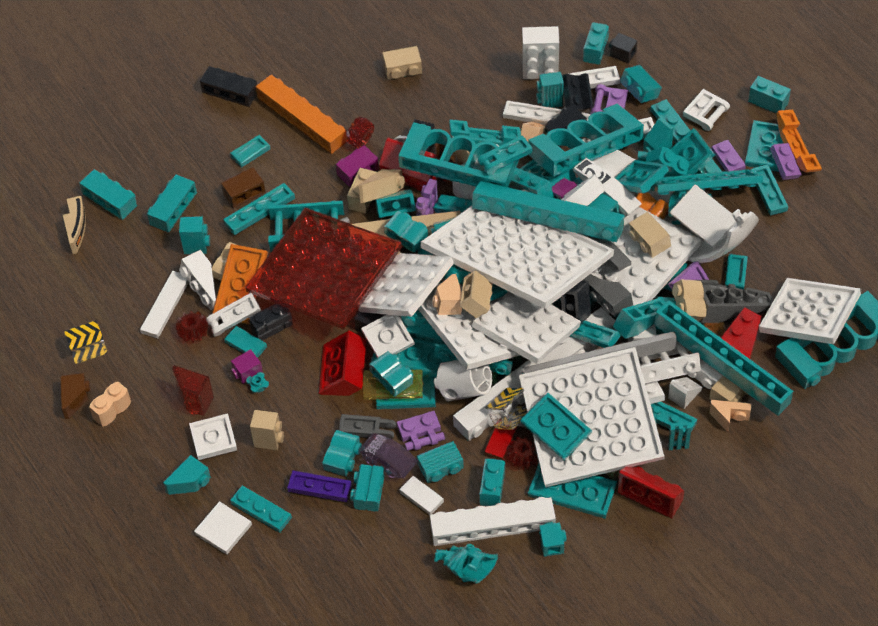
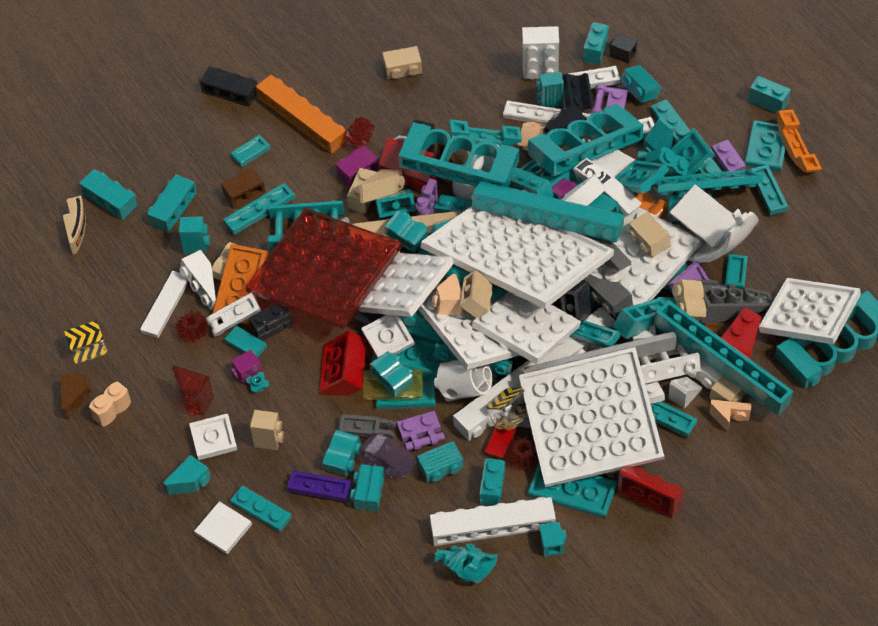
white tile [400,476,444,515] -> none
teal plate [478,135,532,175] -> none
teal tile [520,393,592,461] -> none
teal tile [668,422,691,450] -> none
white plate [683,89,730,131] -> none
medium lavender plate [770,143,801,180] -> none

